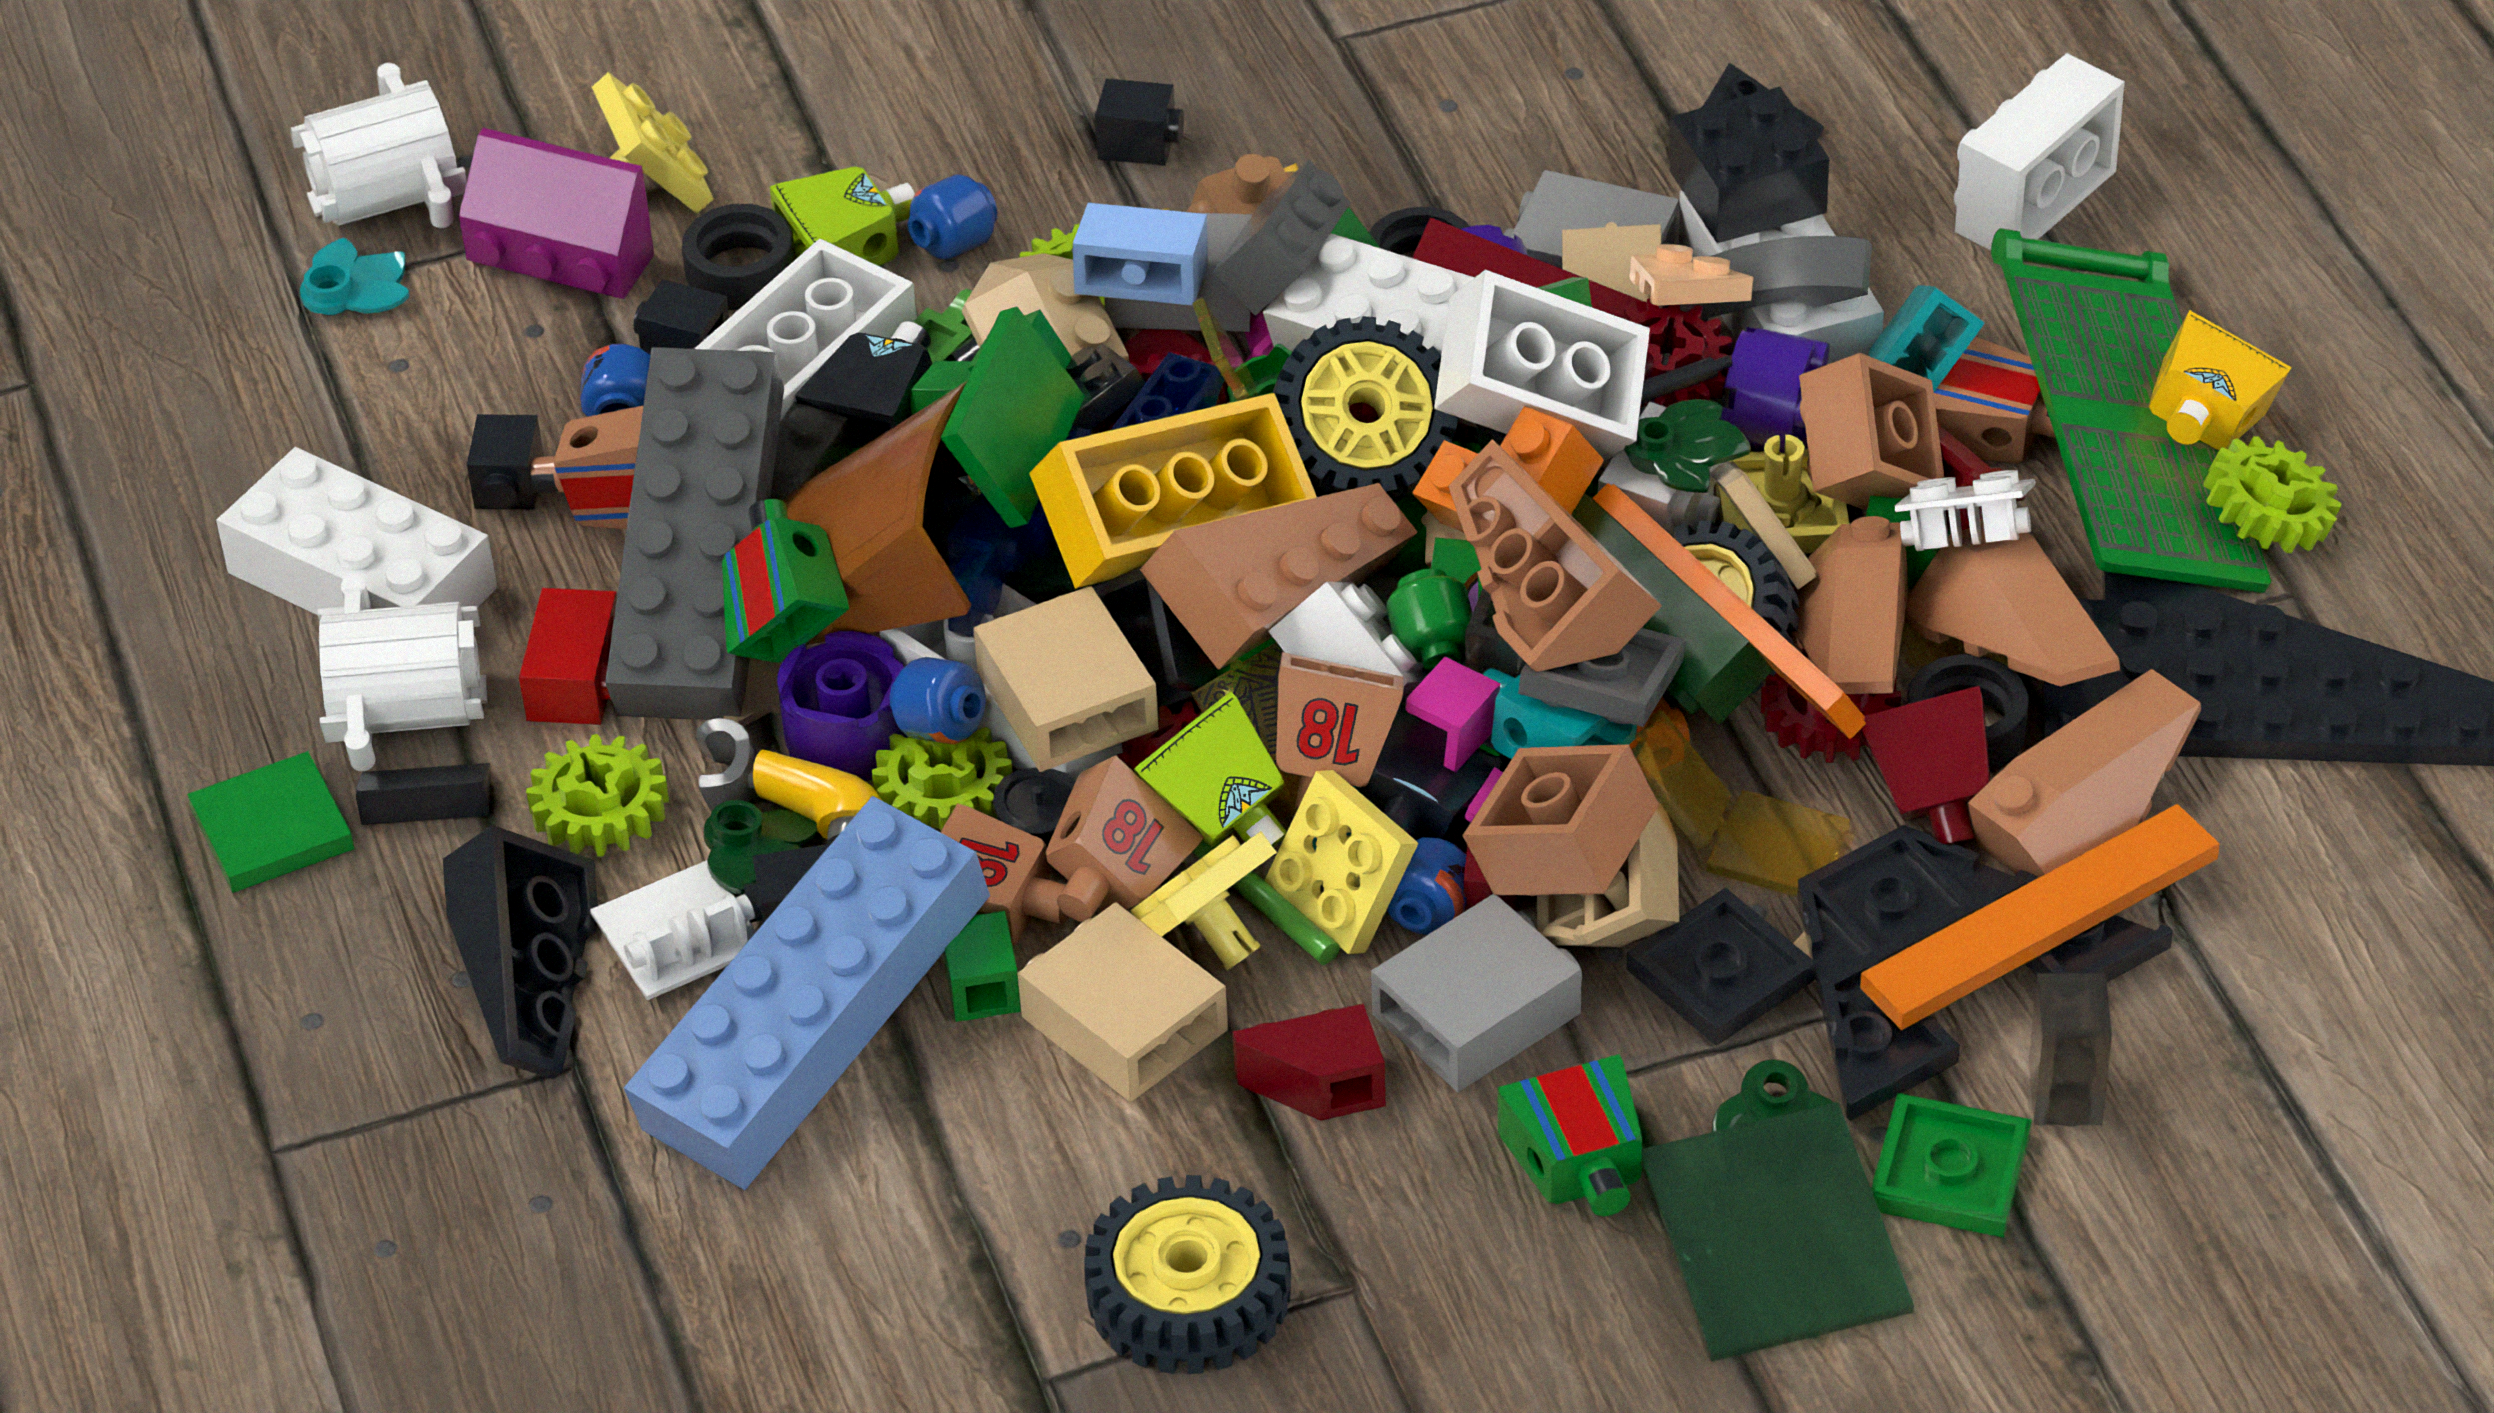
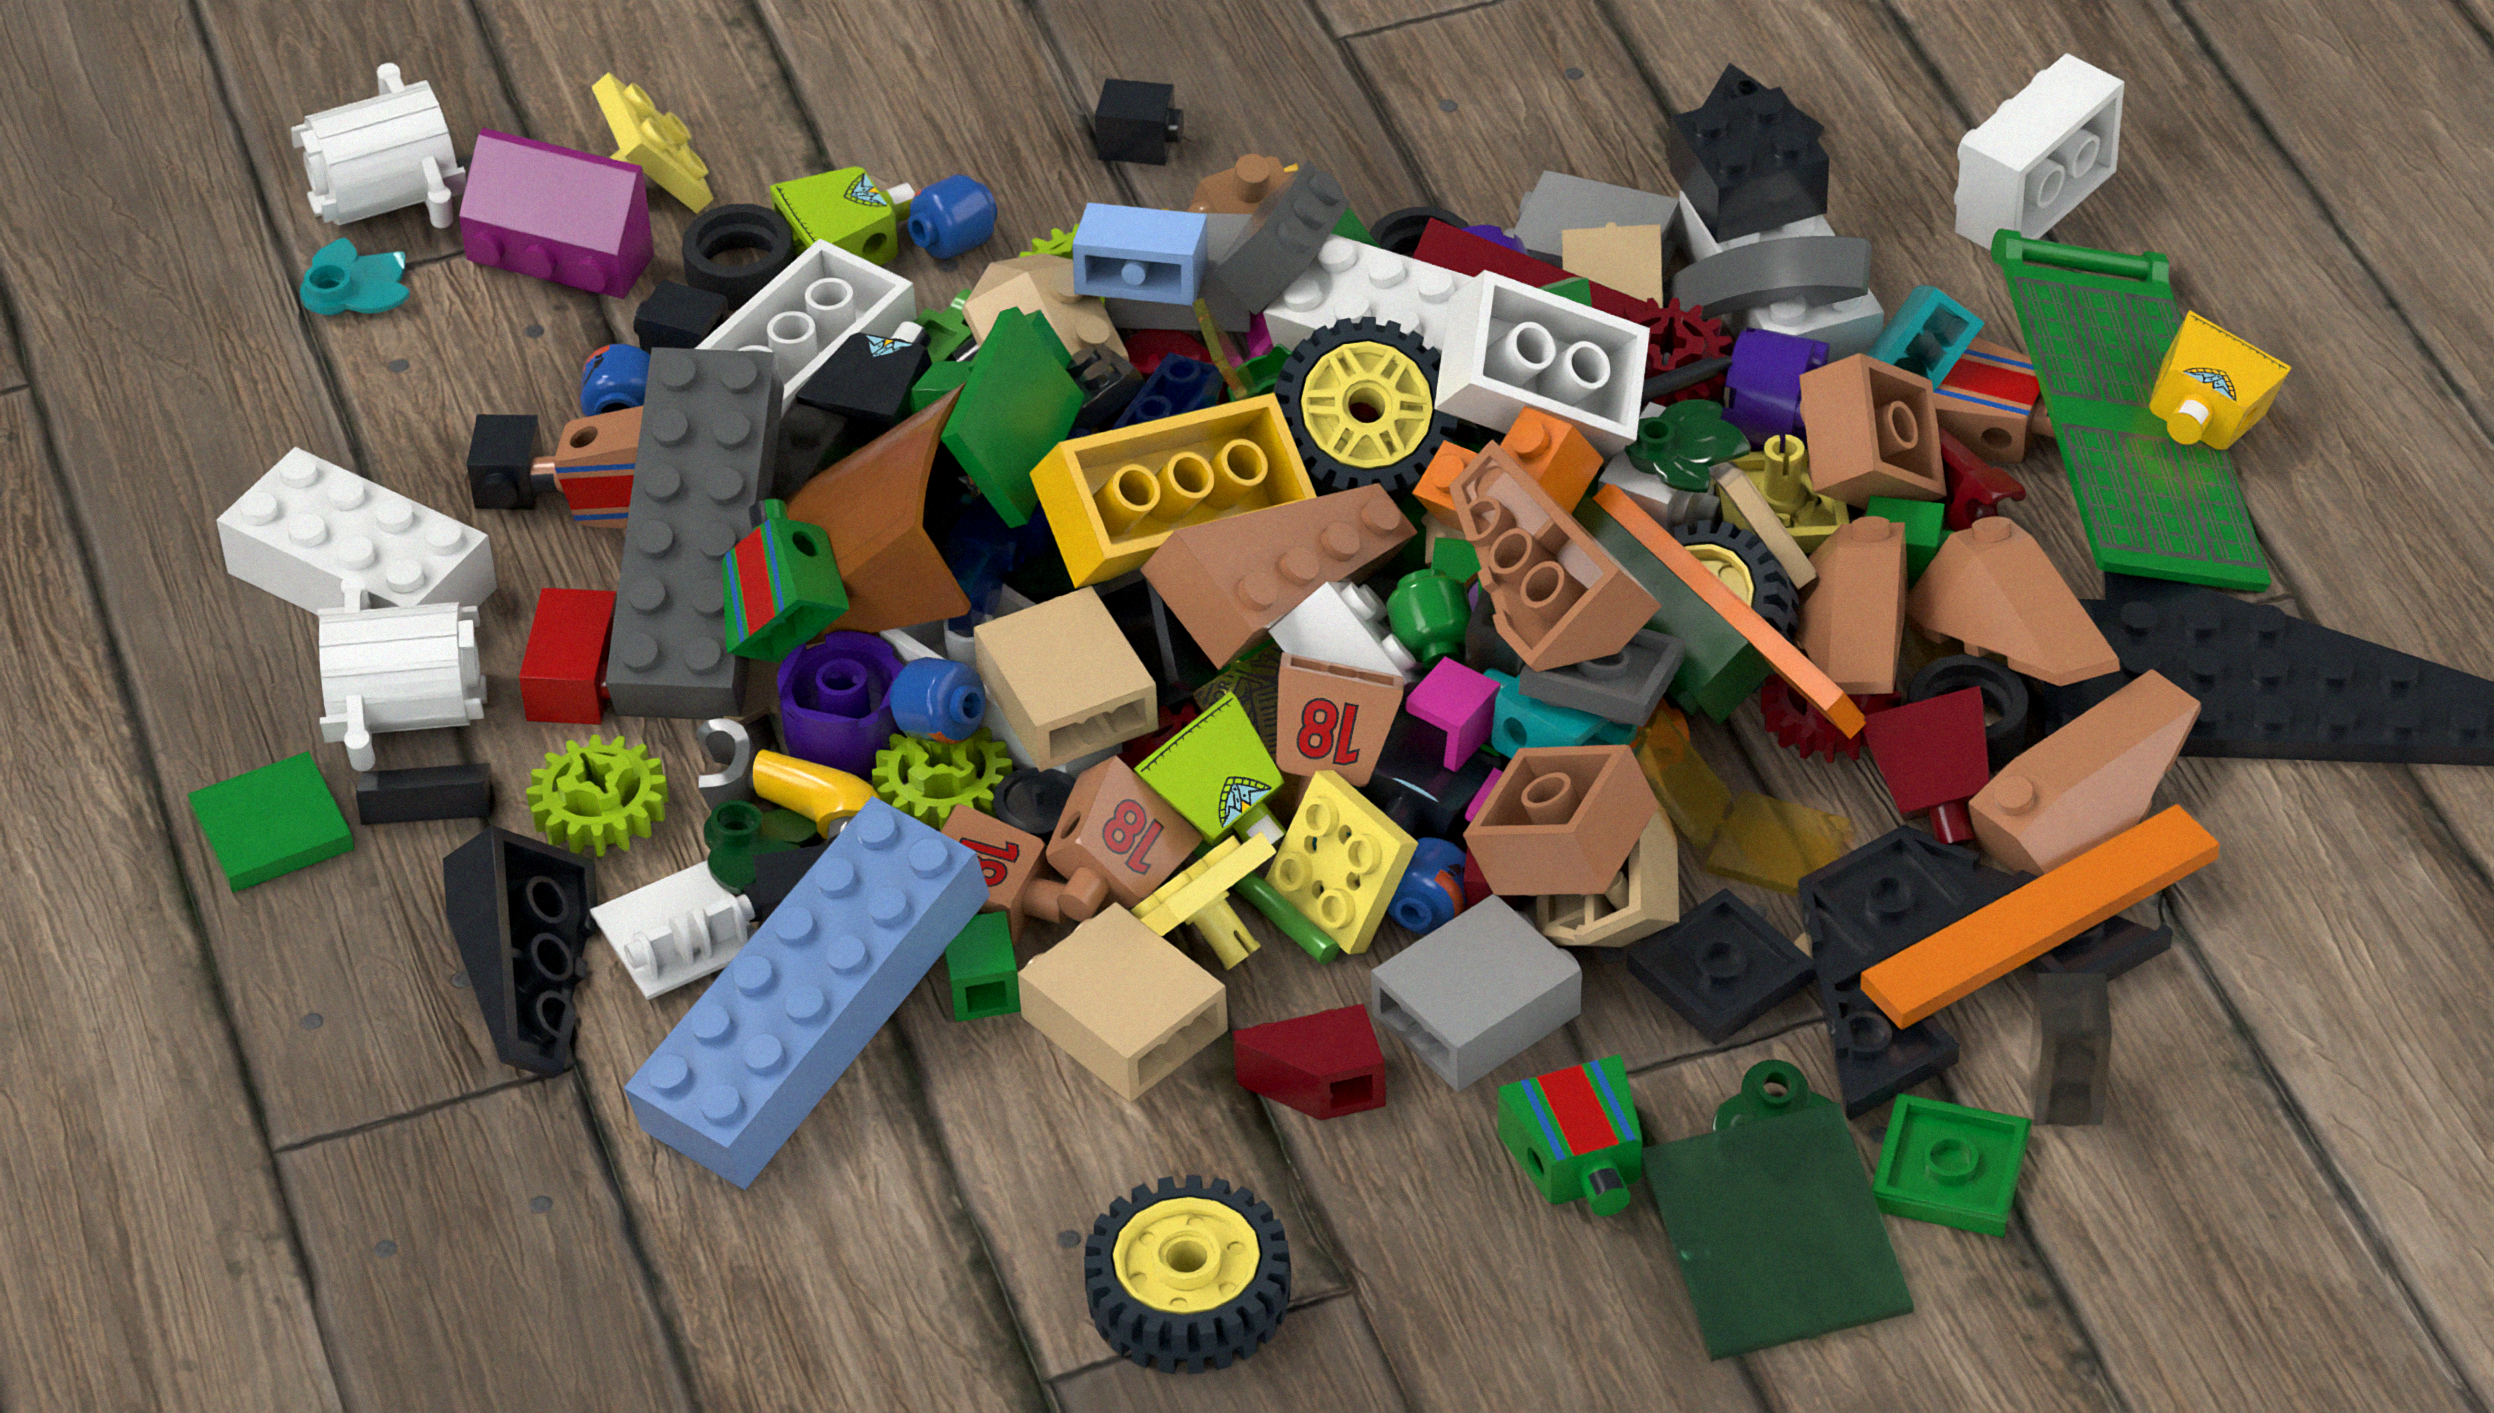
light nougat wing [1629,244,1754,306] -> none
white hinge [1895,470,2036,551] -> none
lime gear [2203,436,2341,553] -> none

